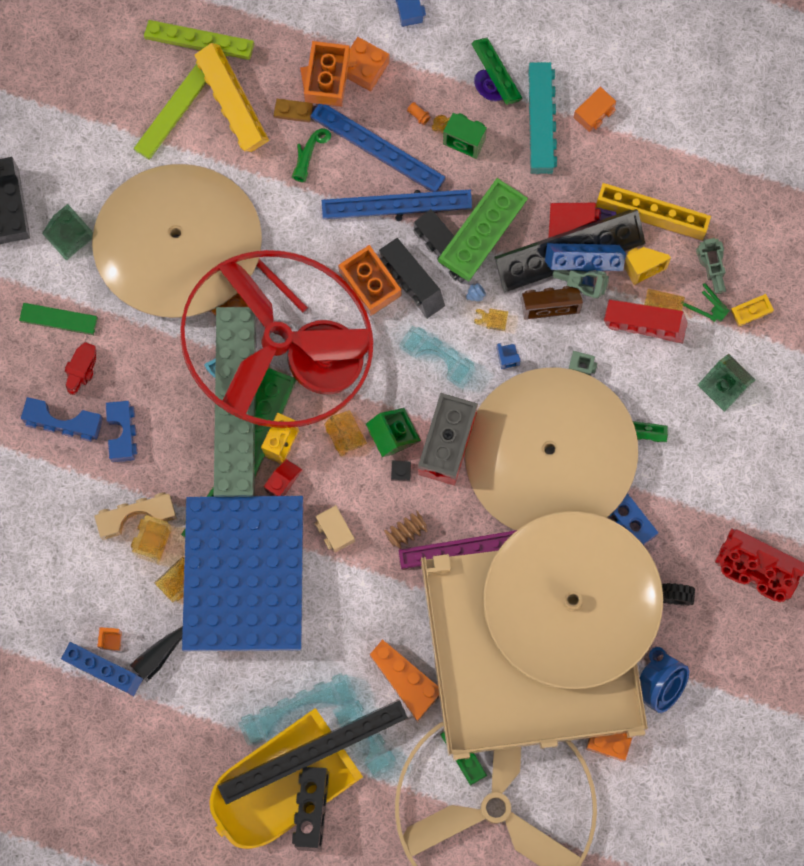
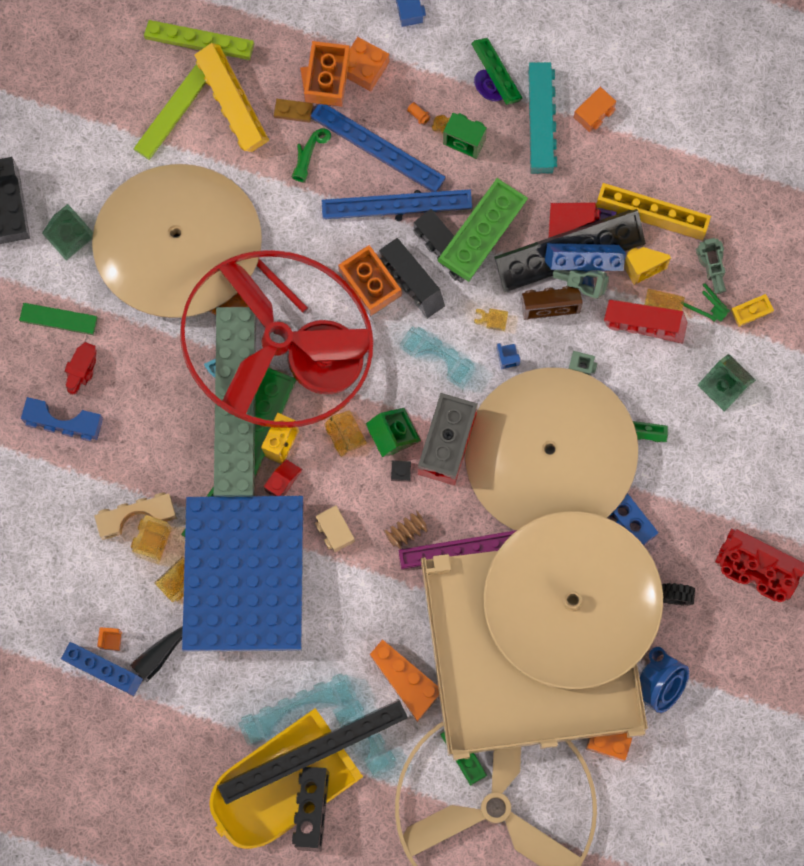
blue arch [106,401,138,462] -> none
medium blue plate [466,283,486,302] -> none

